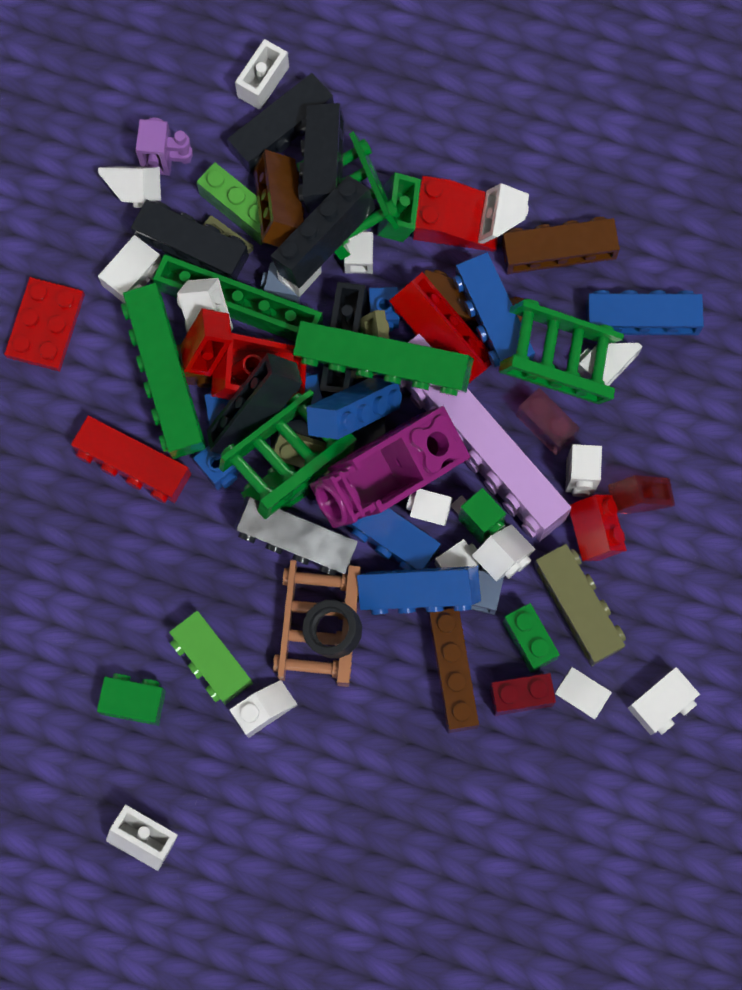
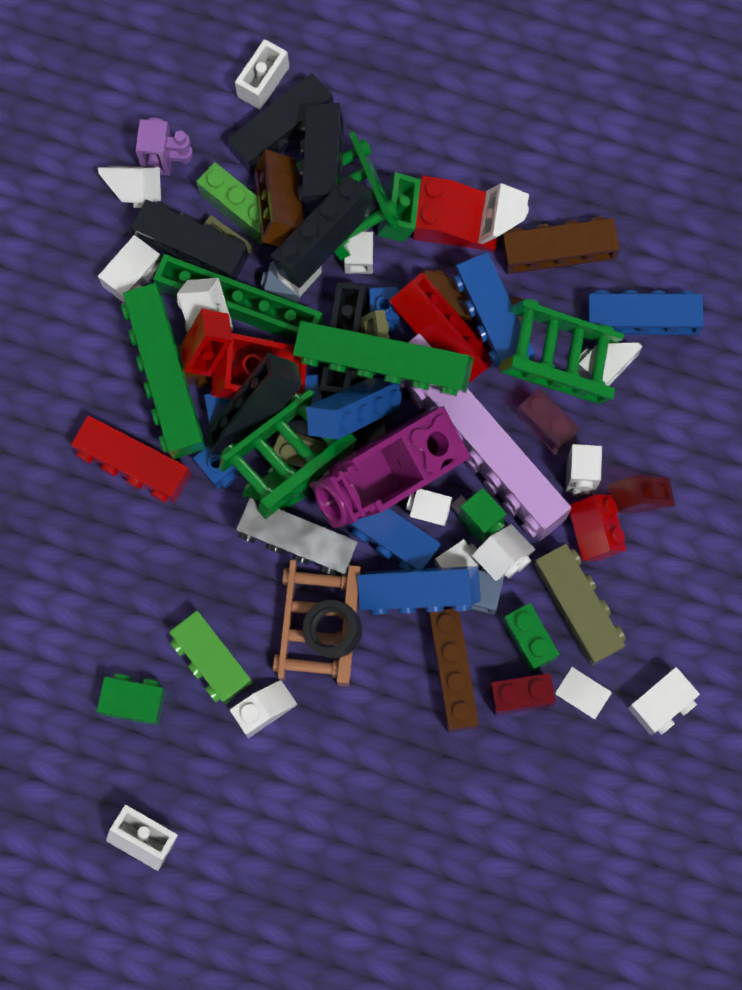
red plate [4,277,85,372] -> none

